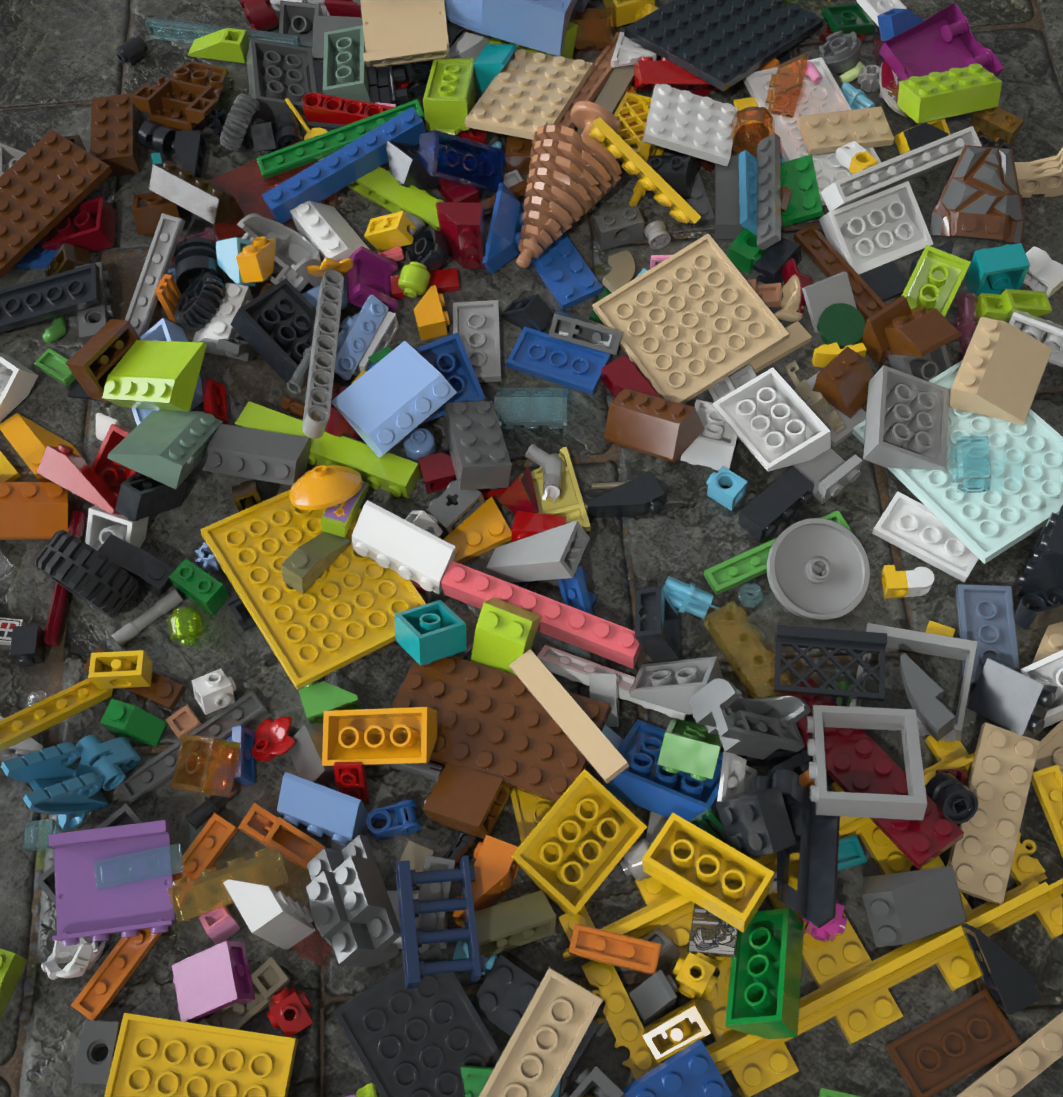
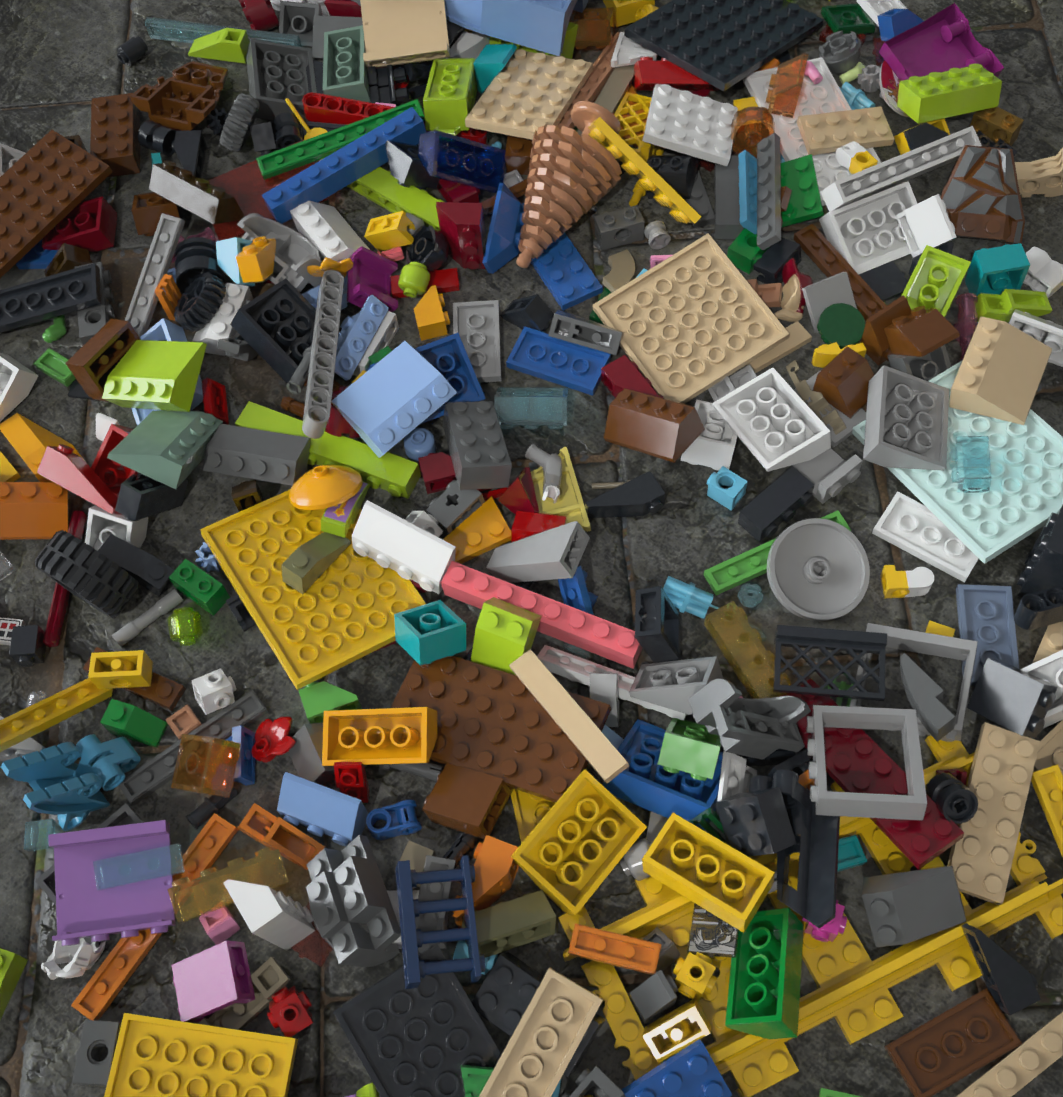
none -> white slope [896,194,956,258]

